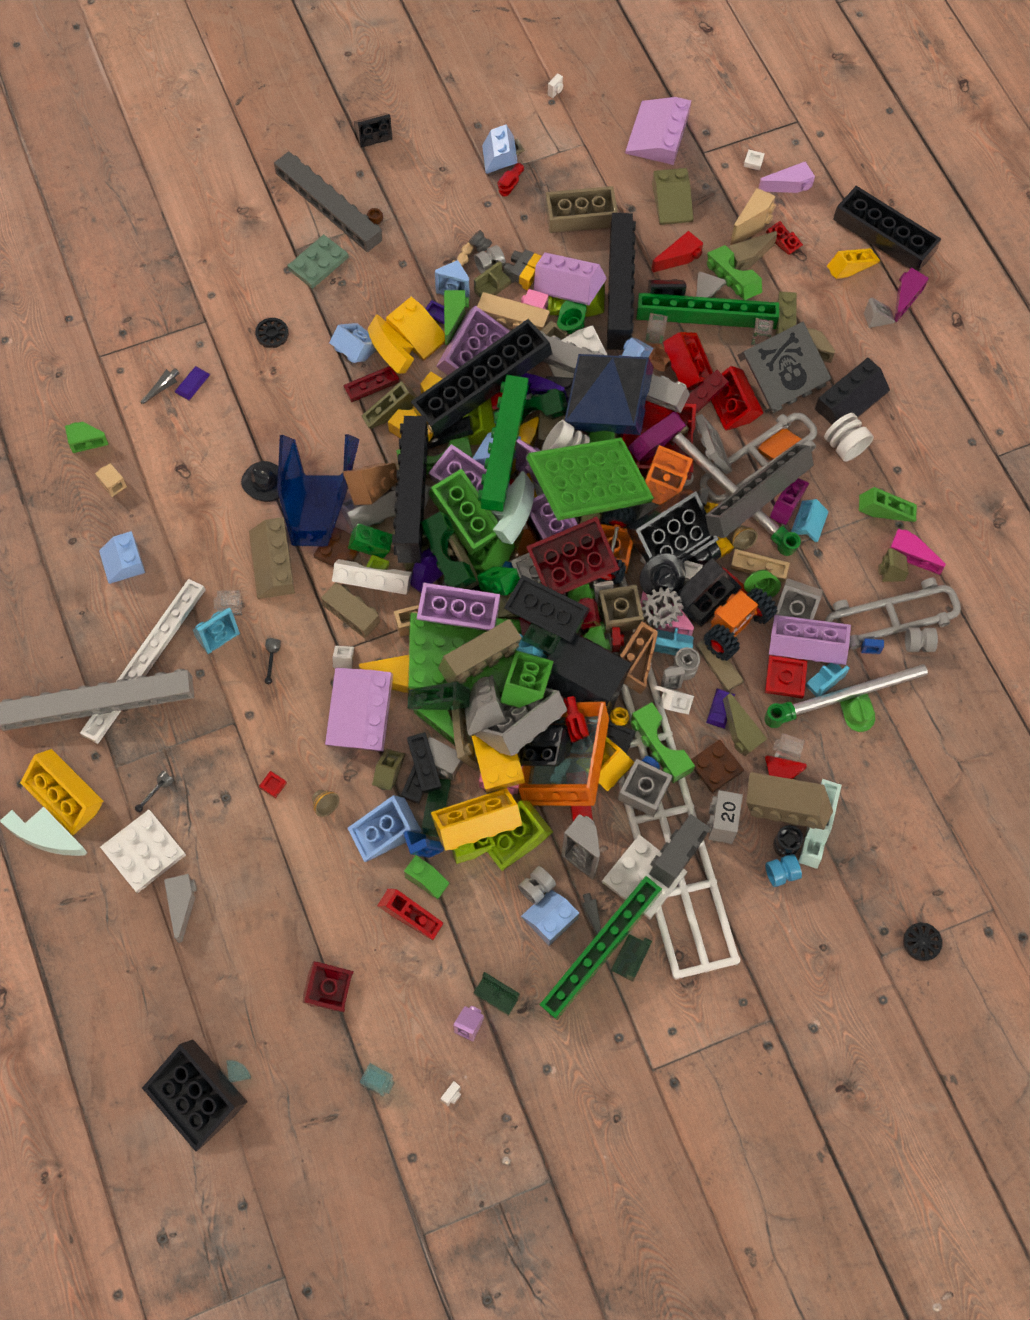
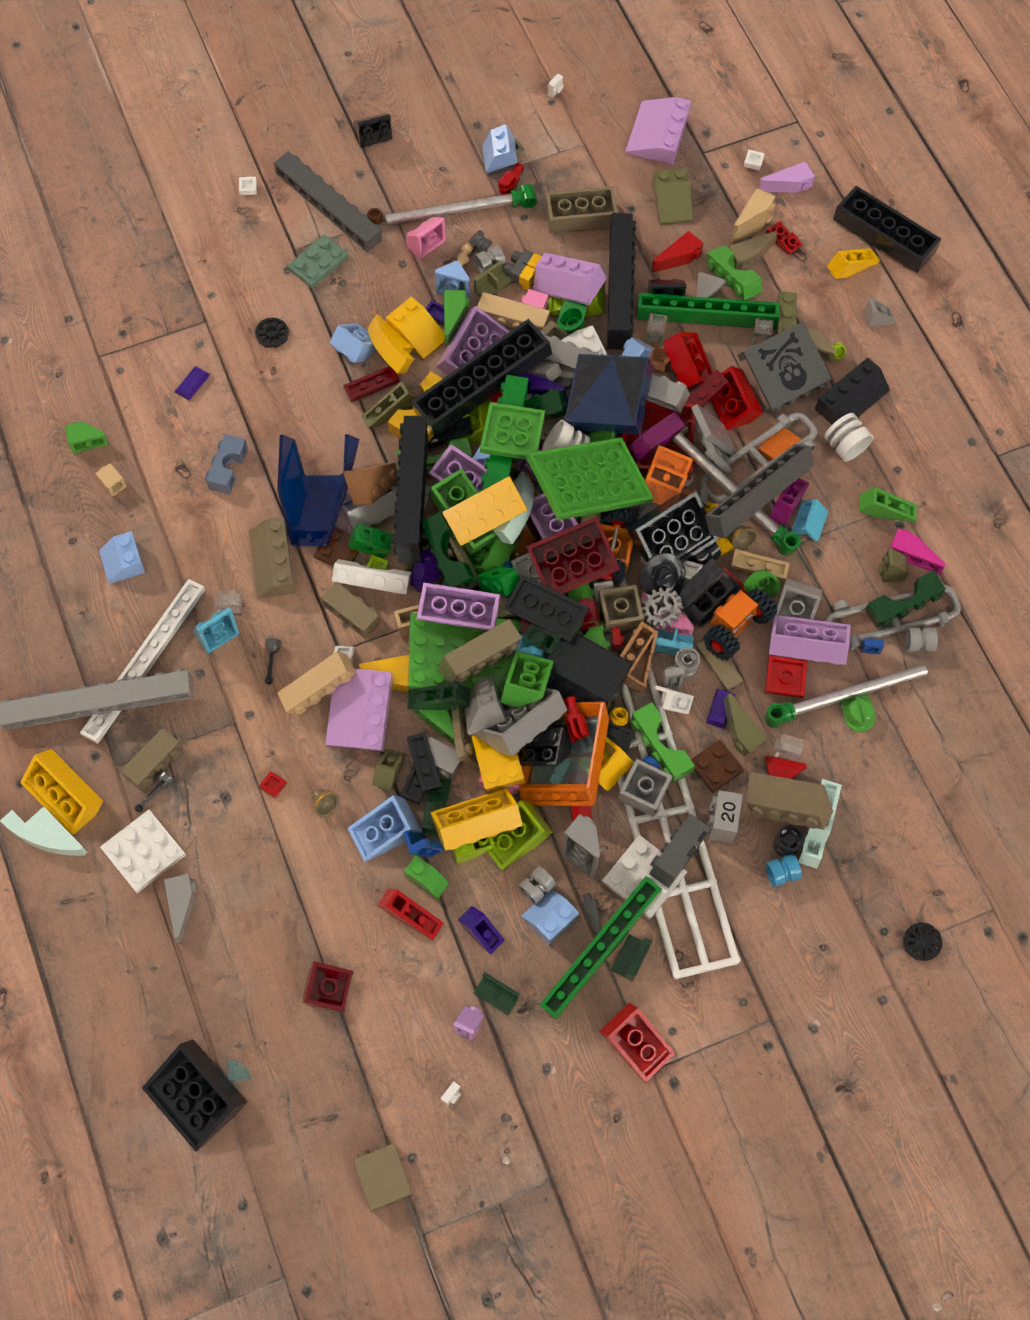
dark grey piece [141,368,180,404] -> none
black hat [241,461,288,502] -> none
clear light blue brick [360,1063,395,1097] -> none
medium azure panel [805,663,850,697] -> none
magenta slope [894,267,929,322] -> none
none -> dark tan brick [120,728,183,791]
none -> sand blue arch [205,434,248,494]
none -> white plate [239,177,257,195]
none -> tan brick [278,651,356,715]
none -> dark tan panel [353,1142,413,1212]
none -> flat silver piece [386,184,537,225]
none -> bright pink slope [406,217,446,259]
none -> yellow plate [442,476,528,546]
none -> dark purple slope [458,906,505,955]
none -> bright green plate [480,402,545,460]
none -> white slope [527,362,562,382]
none -> red slope [599,1003,676,1083]
none -> light grey tile [692,404,737,456]
none -> lime plate [832,342,846,360]
none -> dark green arch [865,570,946,628]

